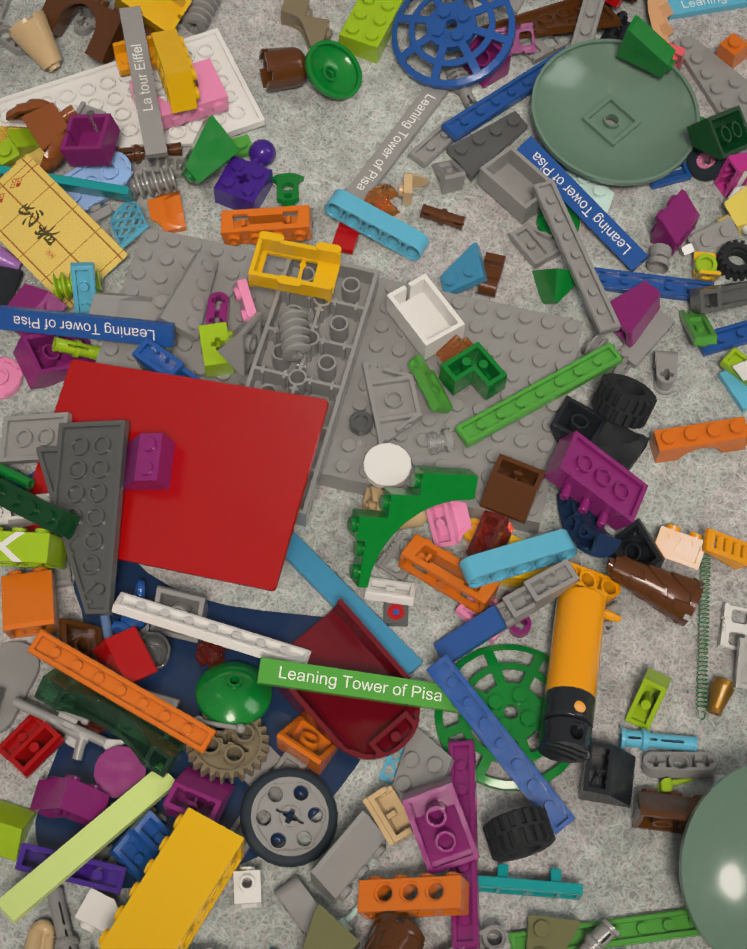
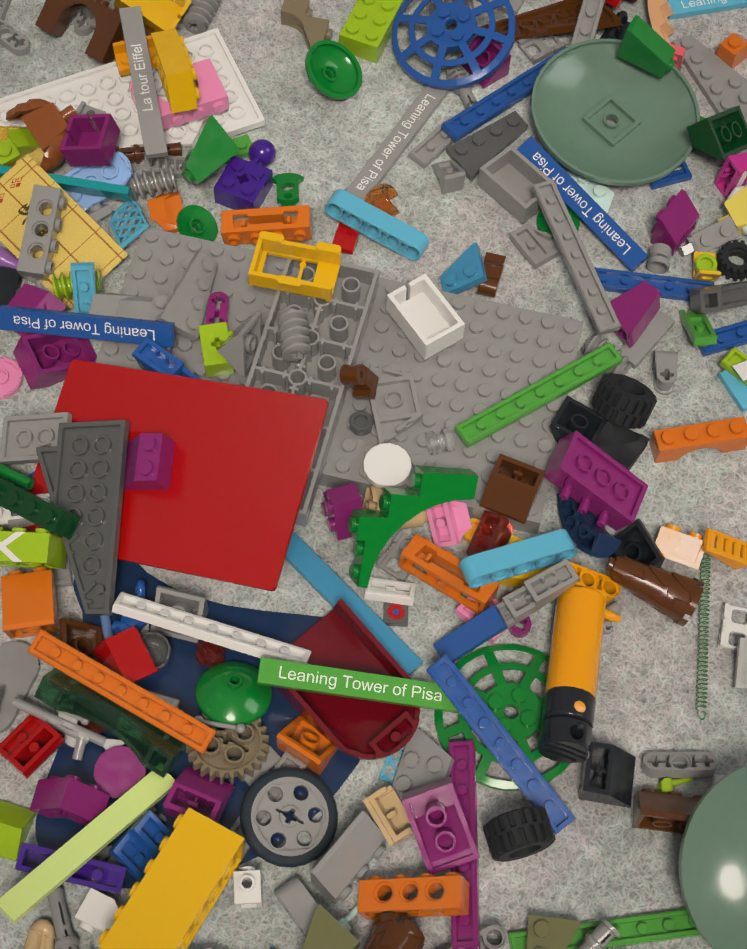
tan cone [8,10,62,73] -> none
lime pin [52,337,101,360] -> none
bright pink wing [232,278,256,322] -> none
reddish brown cylinder [259,47,307,92] -> none
tan plate [399,173,430,205] -> none
bright green hinge [407,355,453,414] -> none
reddish brown pin [420,204,466,230] -> none
clear orange bracket [436,335,473,363] -> none
green brick [439,341,507,400] -> none
teal hinge [479,864,583,900] -> none
magenta piece [495,22,537,55] -> none
green slope [532,268,575,304] -> none
medium azure pin [618,726,698,752] -> none
lime slope [625,667,672,730] -> none
black bush [687,148,726,181] -> none
pearl gold cone [707,677,735,716] -> none
none -> light grey brick [17,184,67,281]
none -> green dish [176,205,218,241]
none -> magenta brick [320,482,363,541]
none -> reddish brown leg [340,364,379,399]

